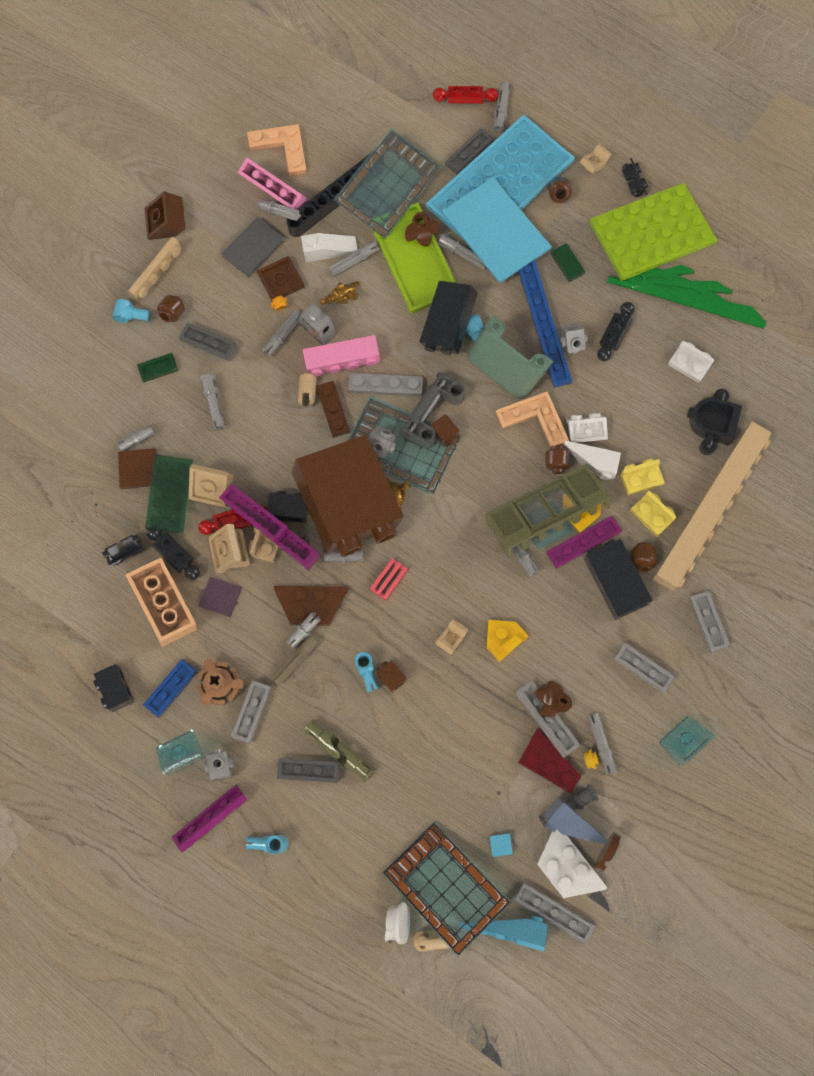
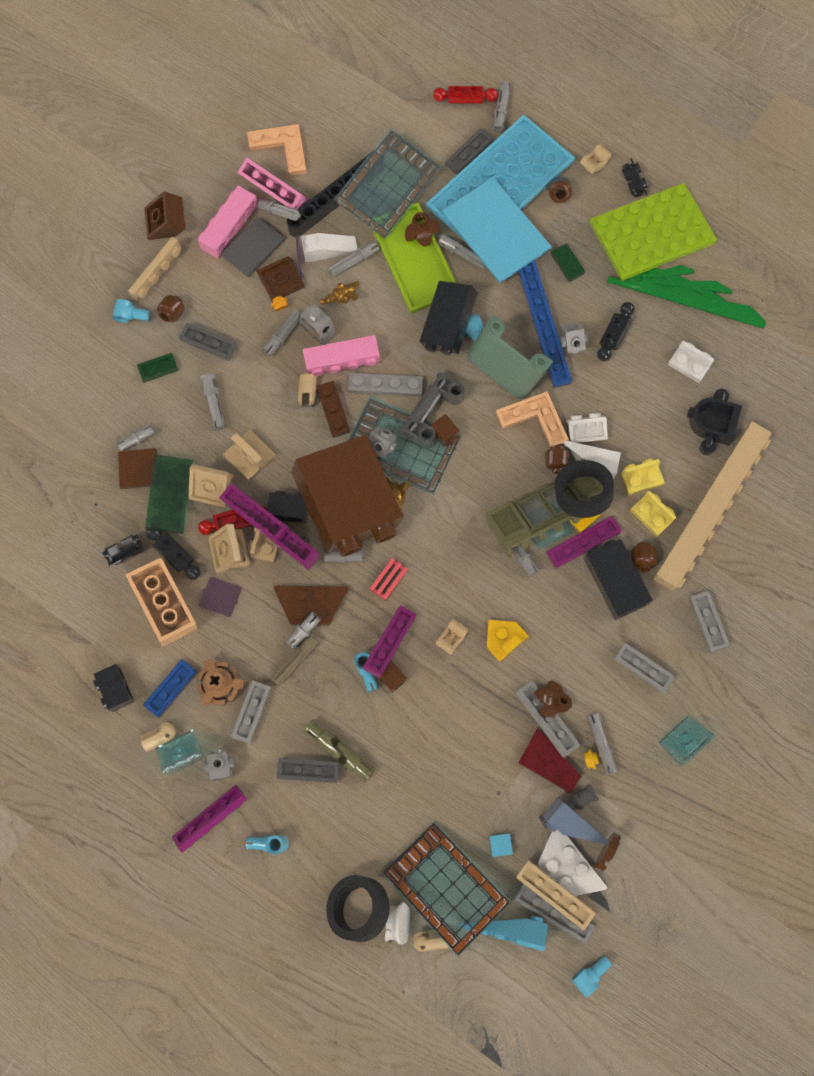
none -> tan piece [140,722,176,752]
none -> bright pink brick [198,186,258,259]
none -> tan bracket [223,429,276,482]
none -> piece [295,235,304,278]
none -> black tyre [326,875,390,942]
none -> magenta plate [363,605,417,678]
none -> tan plate [516,860,596,930]
none -> black tyre [555,460,614,518]
none -> medium azure pin [571,956,612,997]

